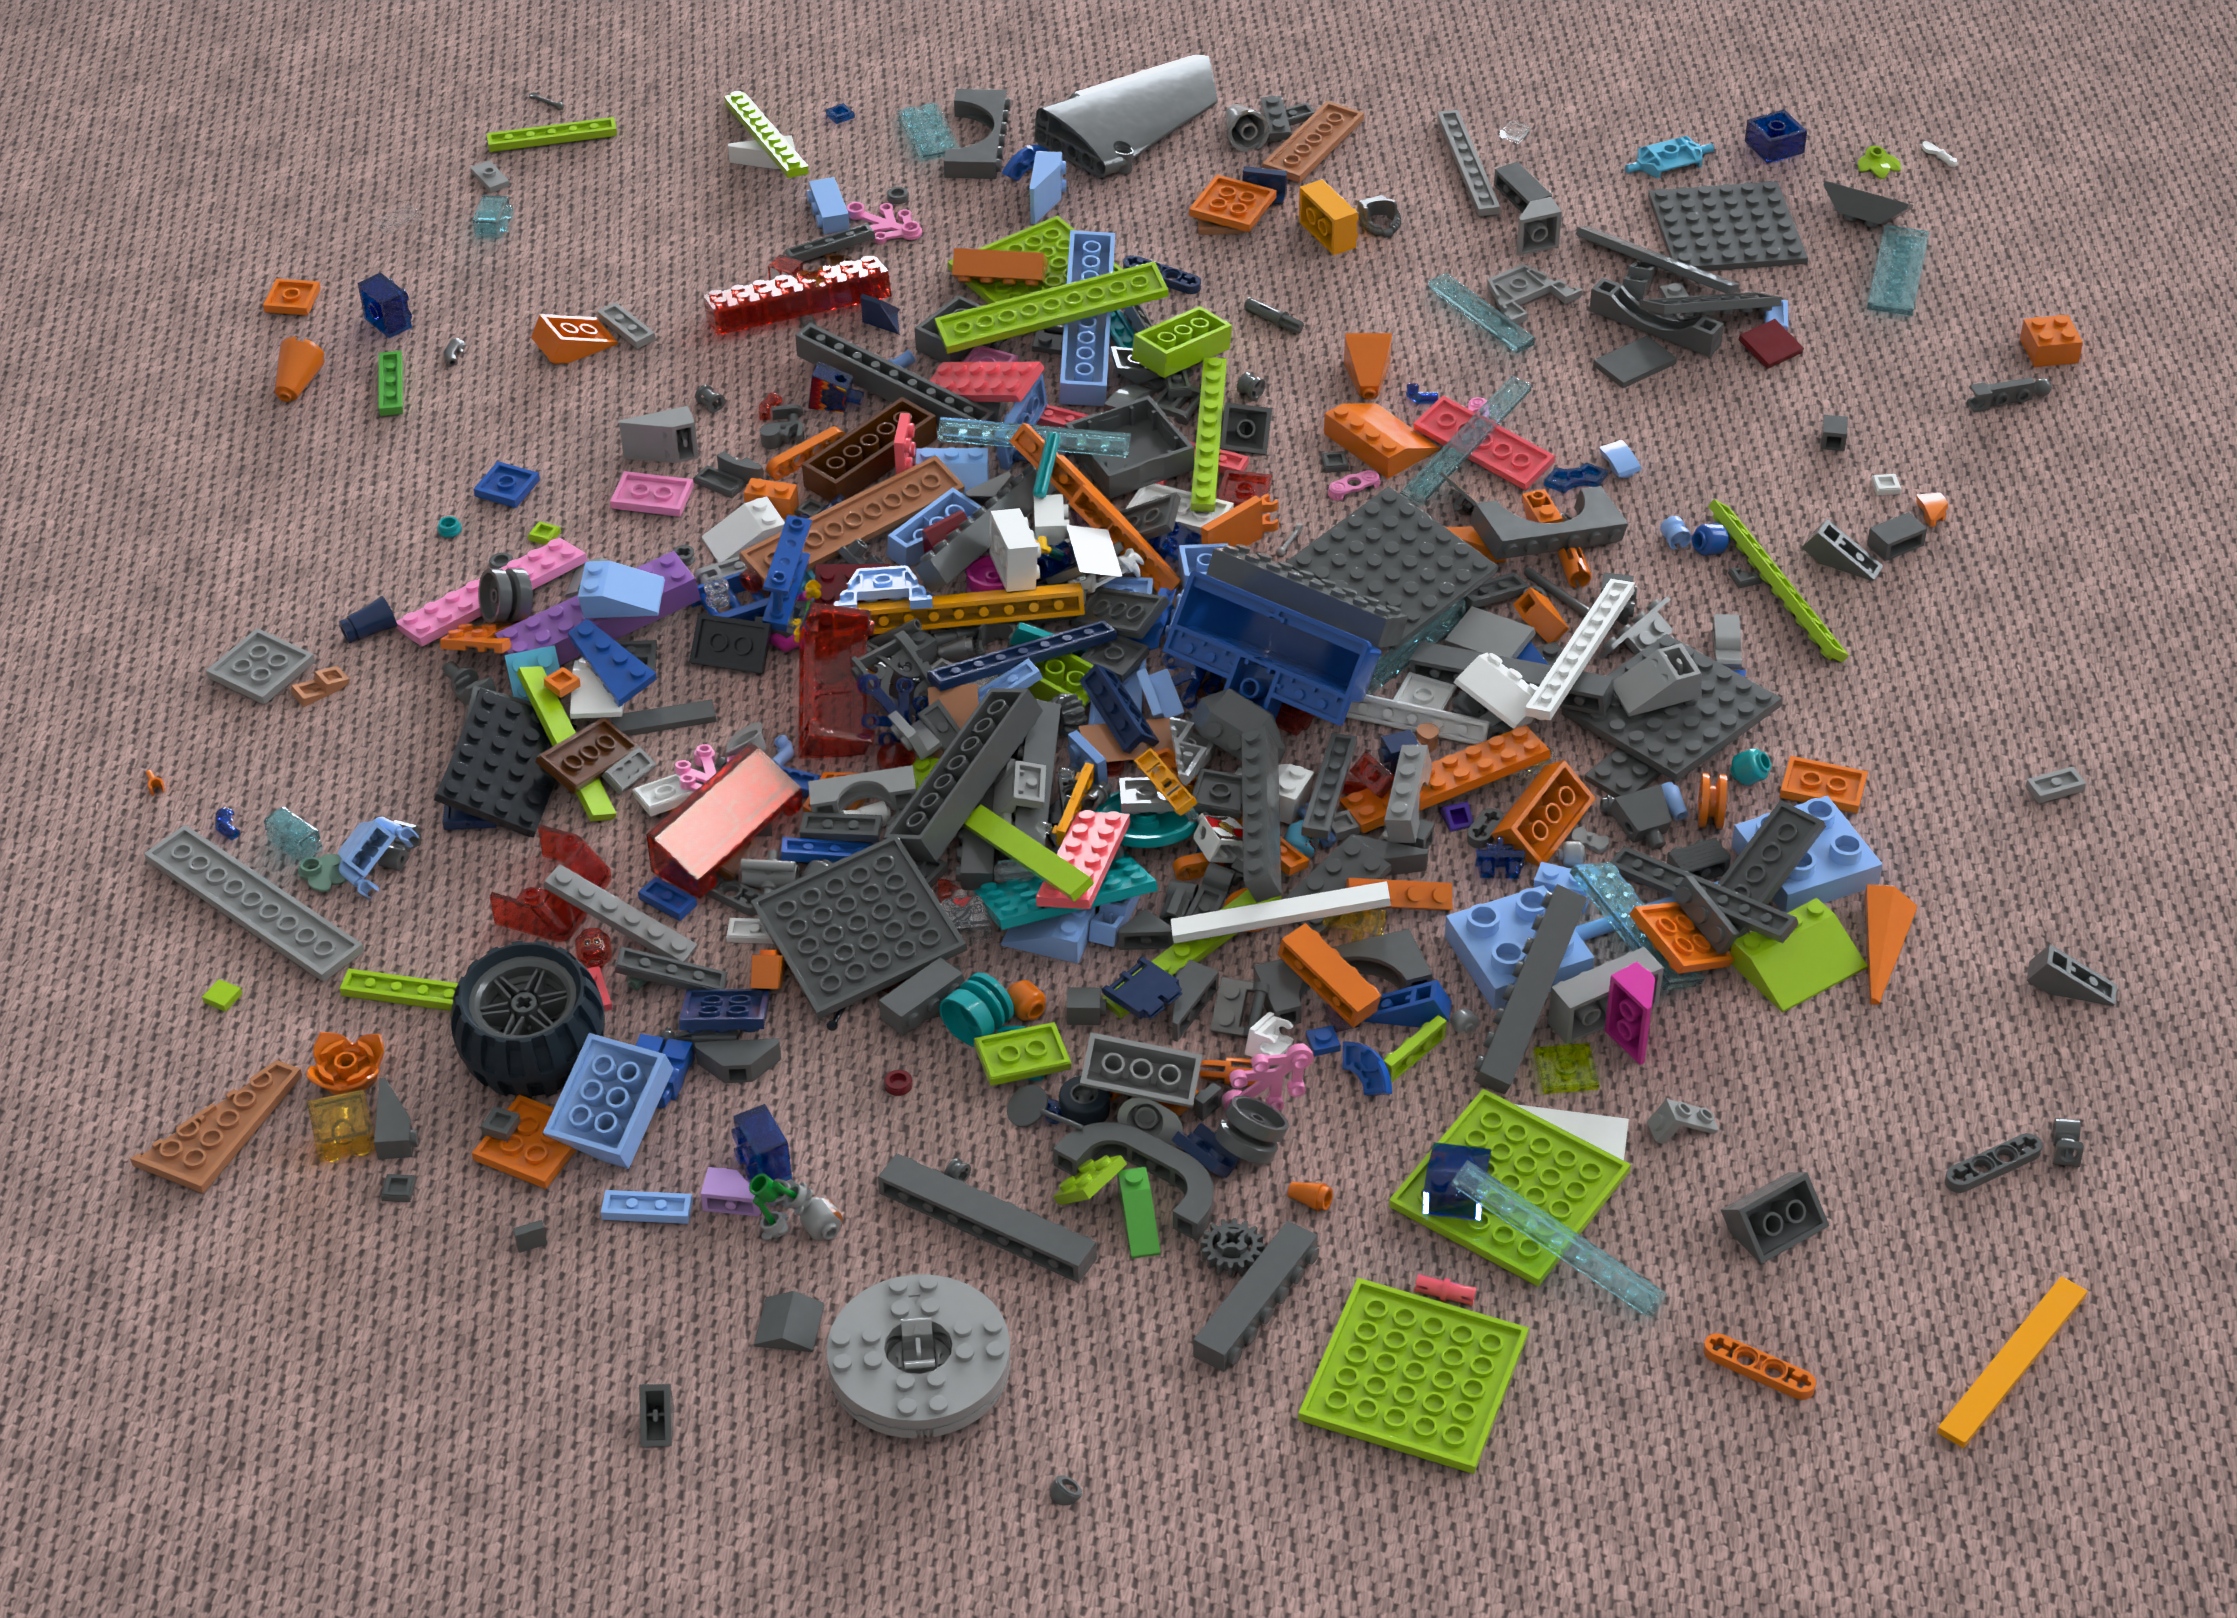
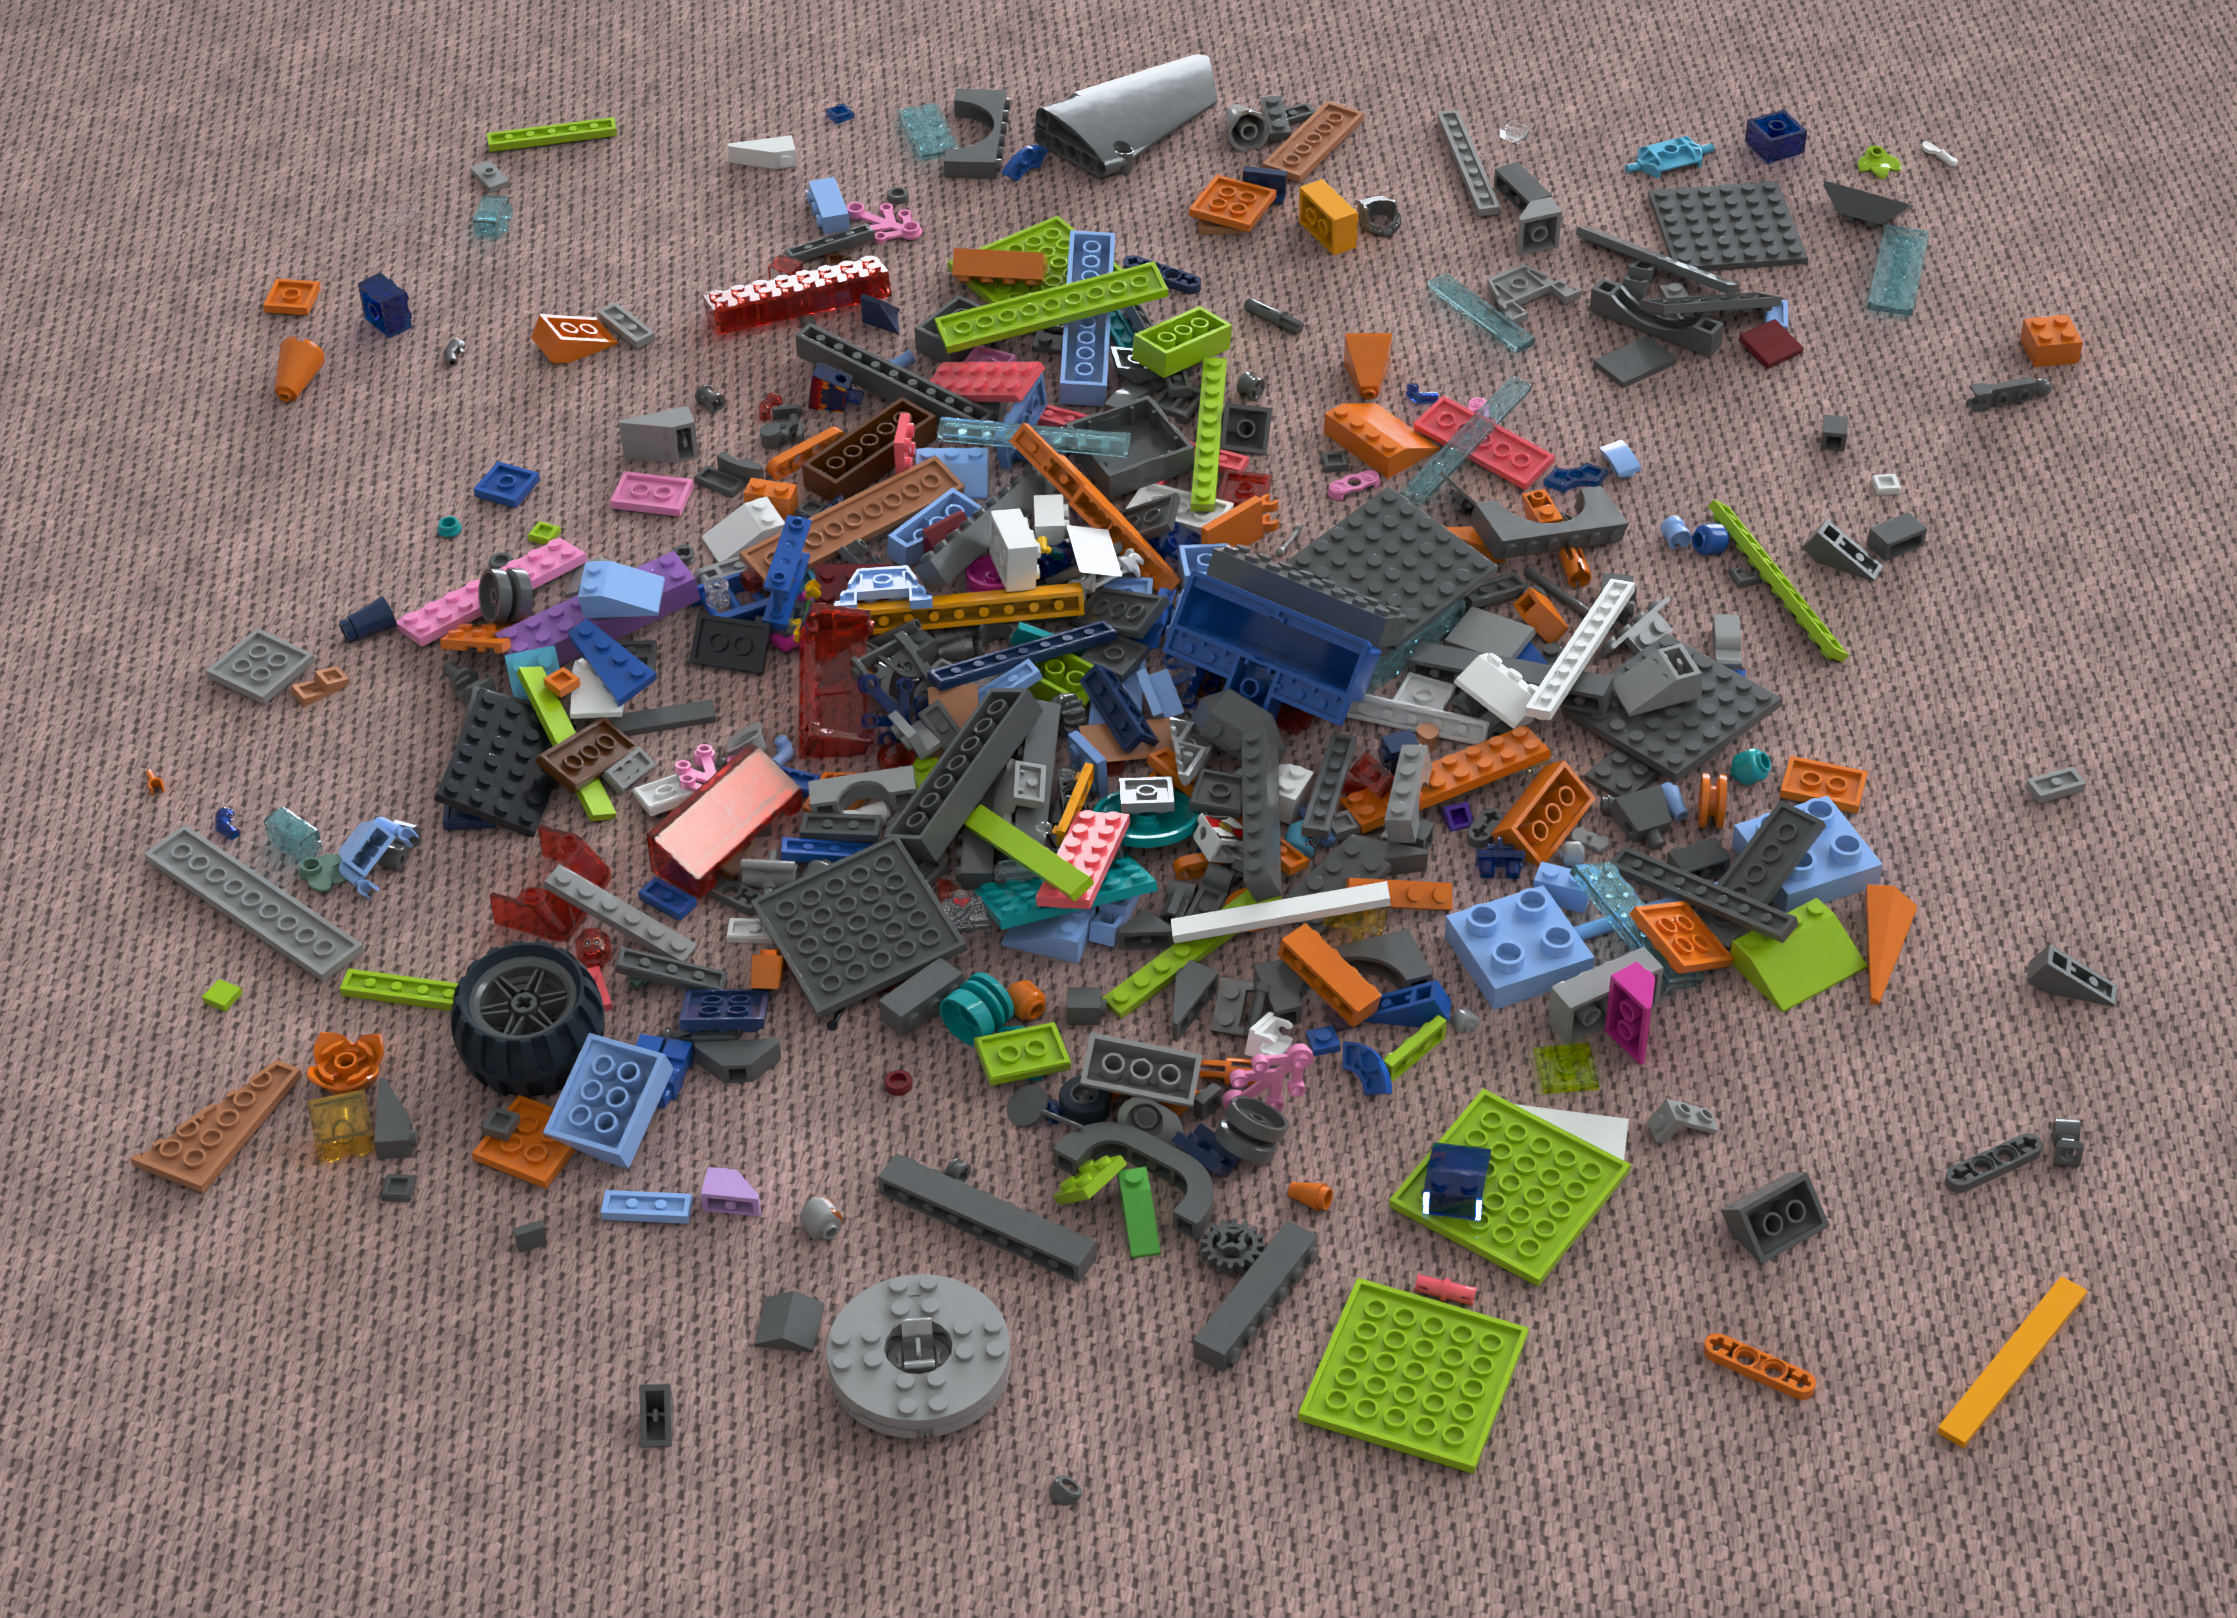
bright green plate [379,351,403,416] -> none
dark grey hinge [529,92,564,110] -> none
lime plate [724,91,809,178] -> none
clear blue brick [731,1104,792,1182] -> none
plant [749,1173,813,1241] -> none
light grey slope [965,471,1011,503] -> none
light blue slope [1029,151,1067,224] -> none
teal axle [1033,432,1060,498] -> none
dark grey axle [1081,780,1112,811] -> none
dark blue plate [1101,957,1183,1020] -> none
light orange piece [1134,748,1199,822] -> none
clear light blue tile [1450,1160,1667,1318] -> none
dark grey brick [1473,884,1588,1094] -> none
dark grey plate [1671,876,1740,954] -> none
orange slope [1916,493,1948,527] -> none

